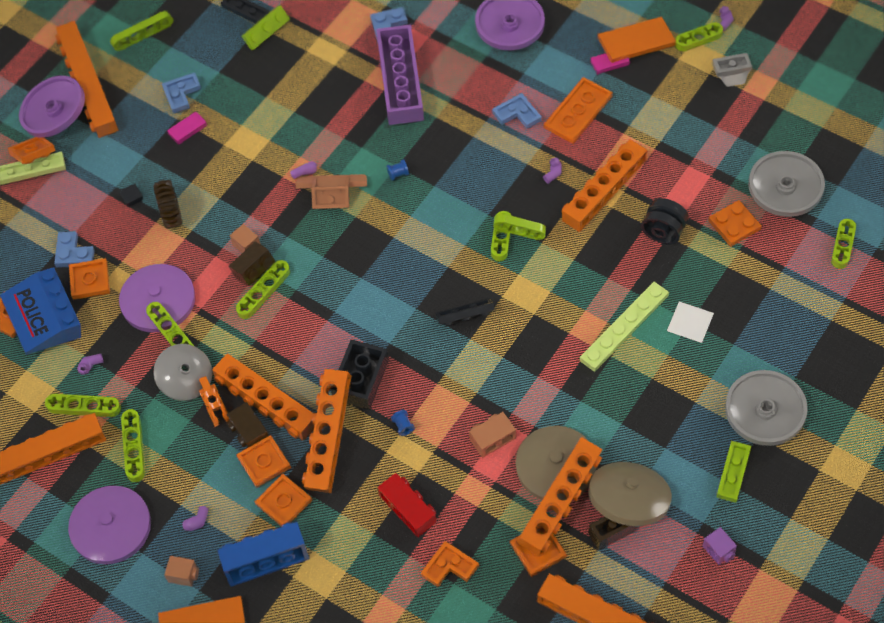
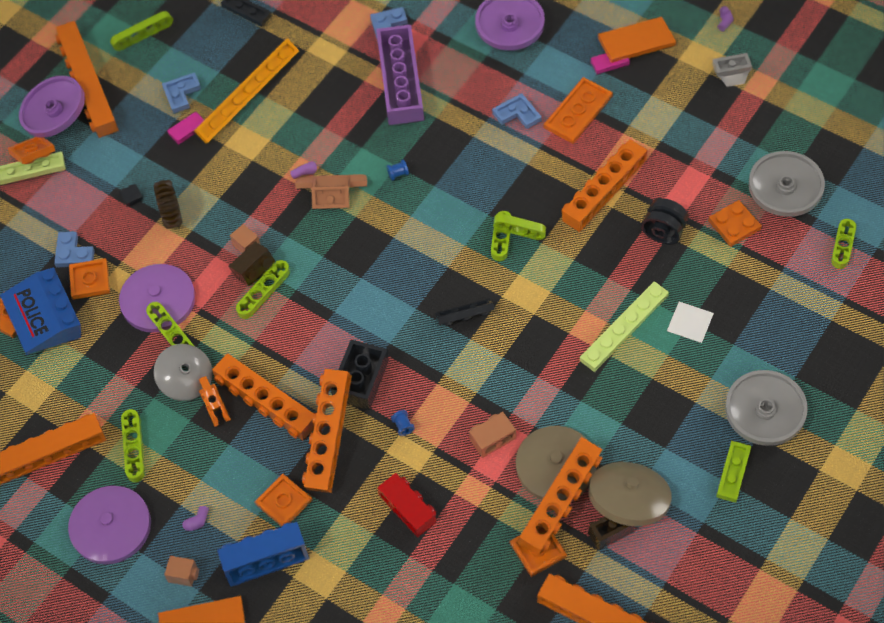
lime beam [45,394,121,417] -> none
medium lavender arm [77,354,103,375] -> none
dark brown brick [227,402,268,448] -> none
orange plate [236,435,291,488] -> none
lime plate [241,5,290,50] -> none
orange plate [421,541,479,587] -> none
medium lavender arm [543,157,562,183] -> none
lime beam [675,22,723,52] -> none
medium lavender brick [702,527,737,565] -> none
none -> light orange plate [194,38,299,143]

